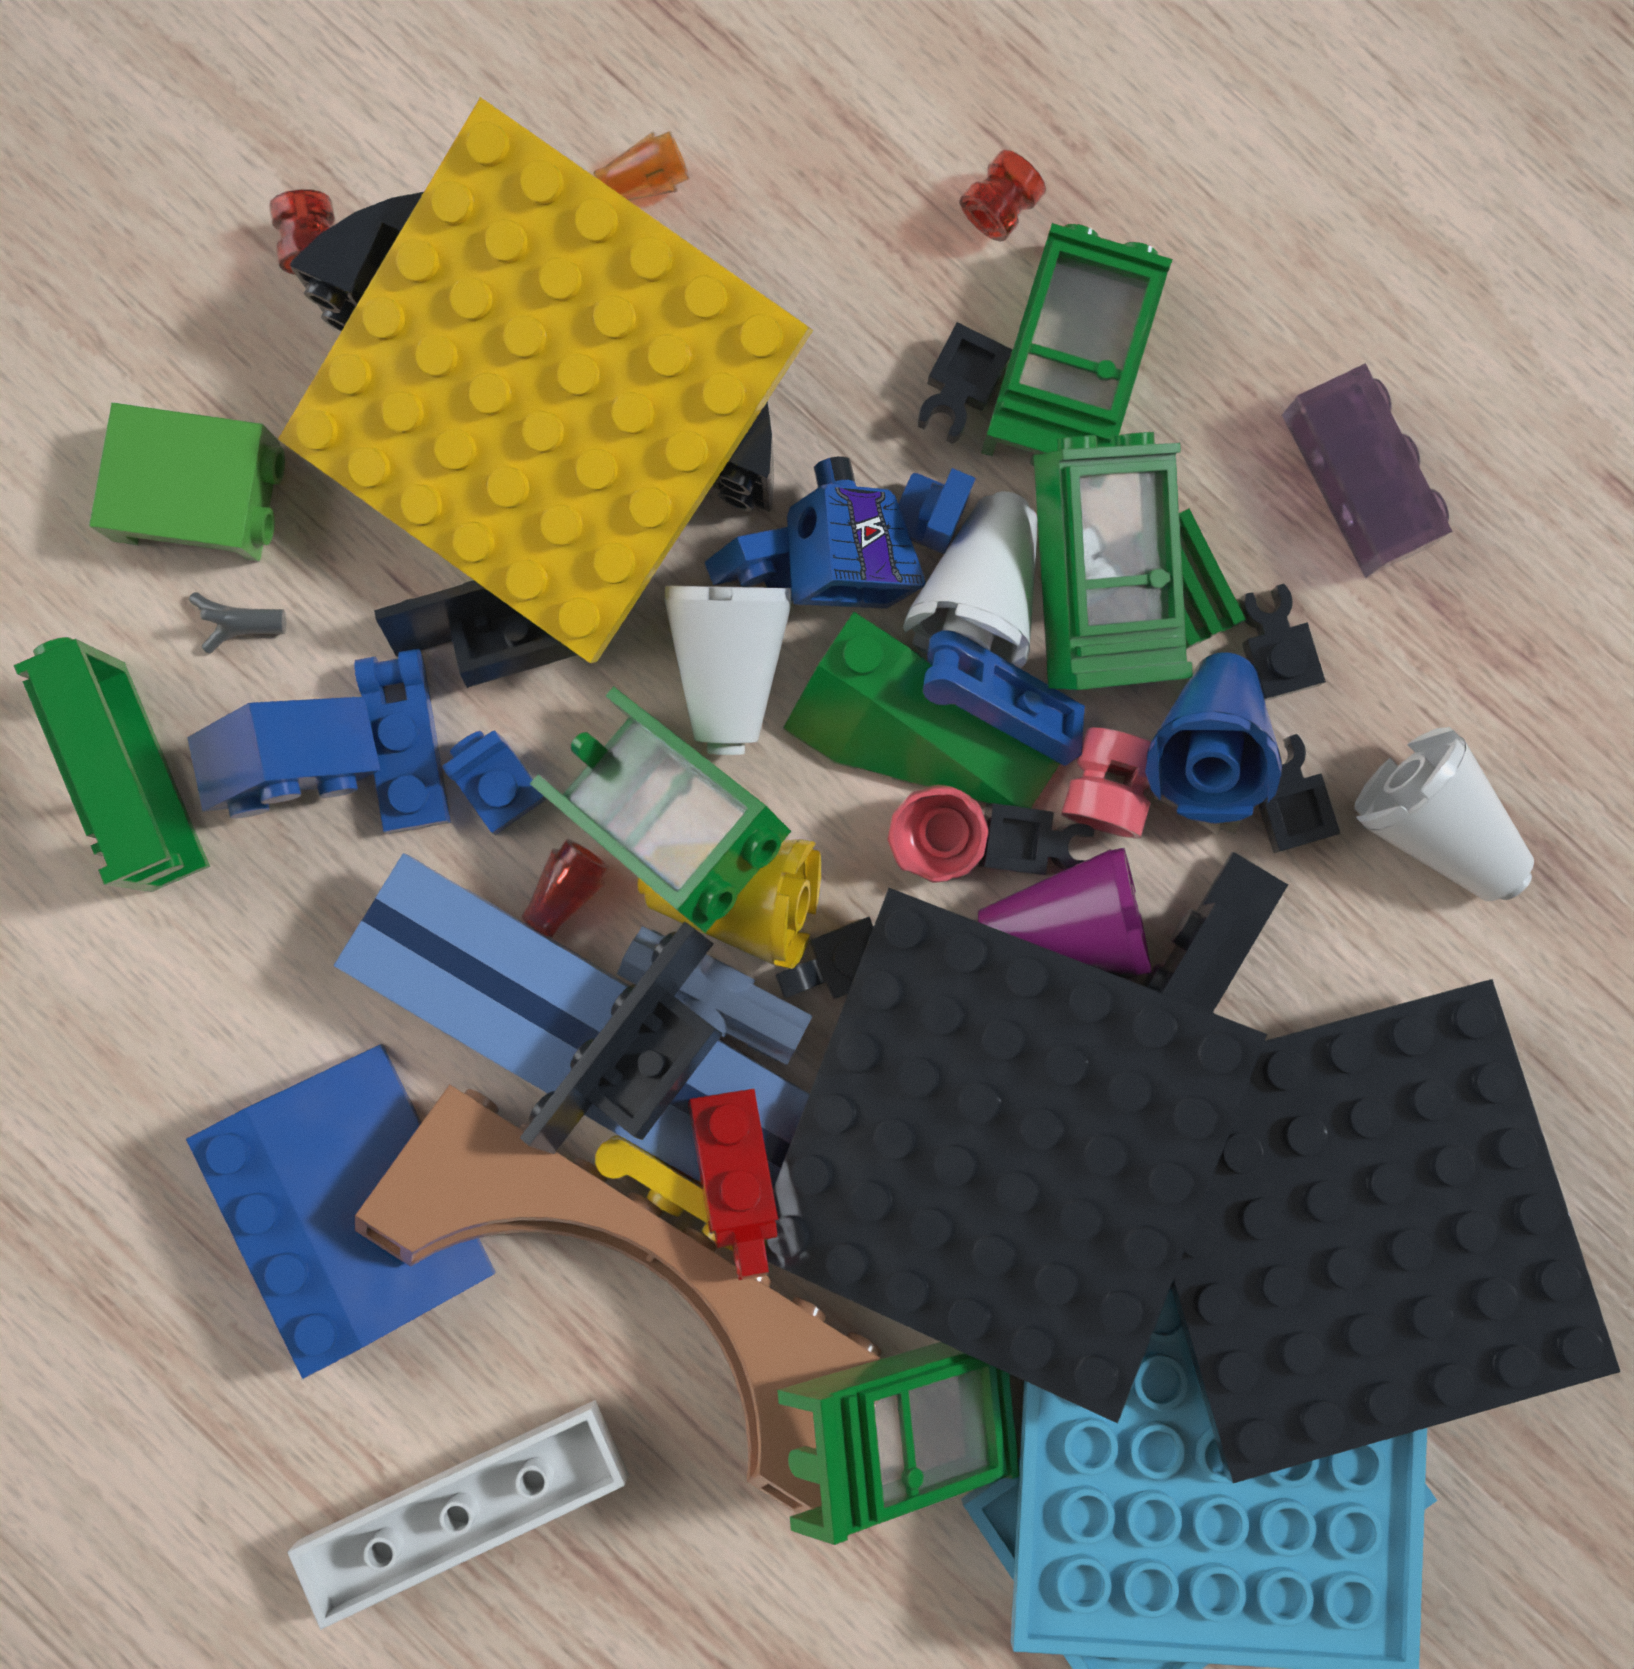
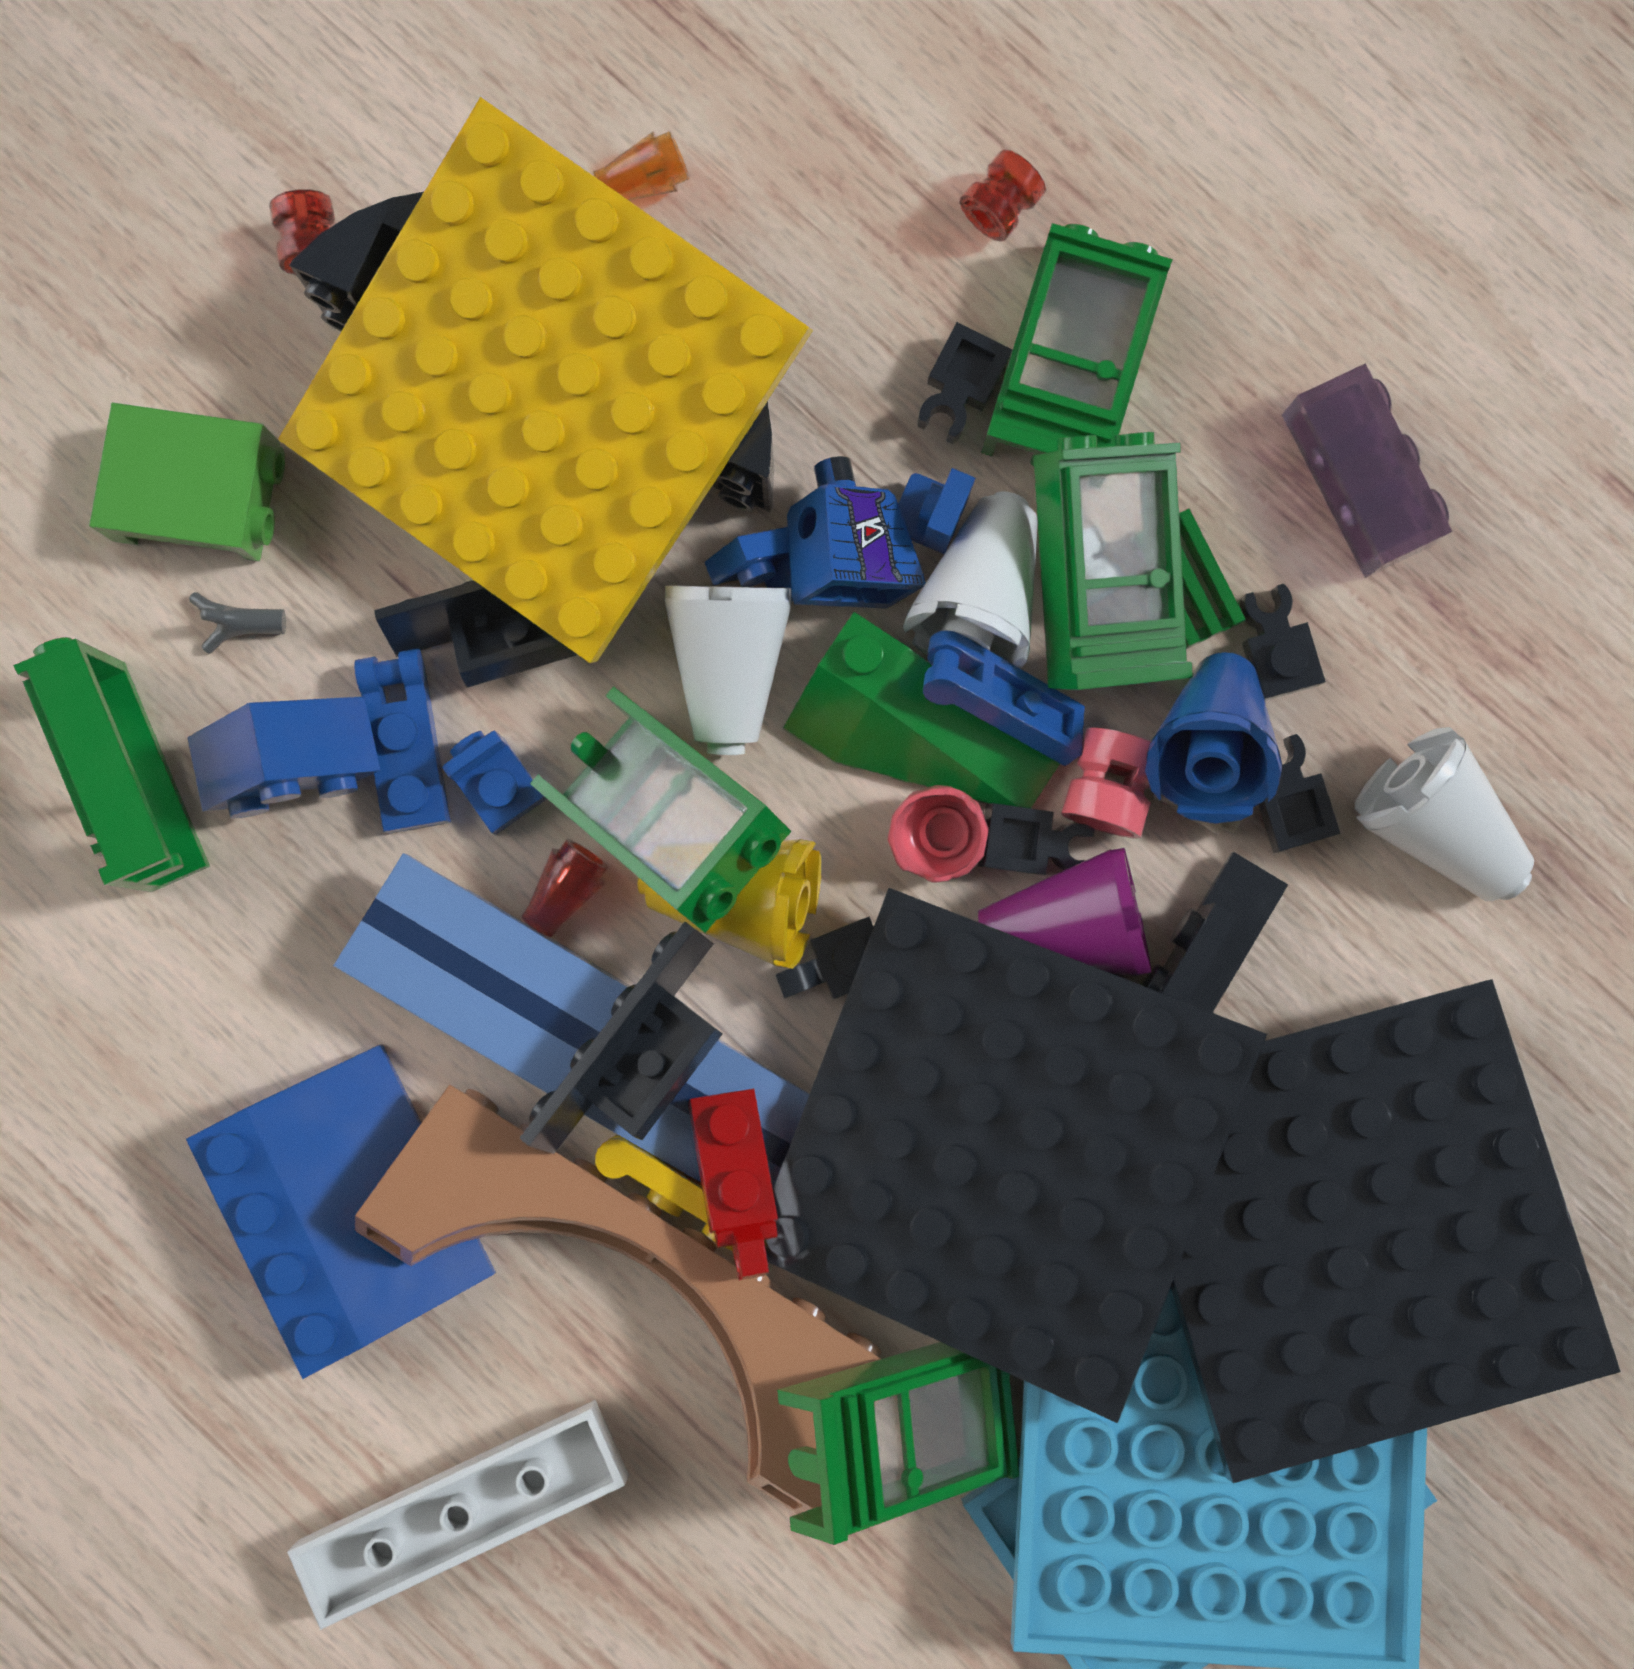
sand blue piece [617,926,813,1065] -> none

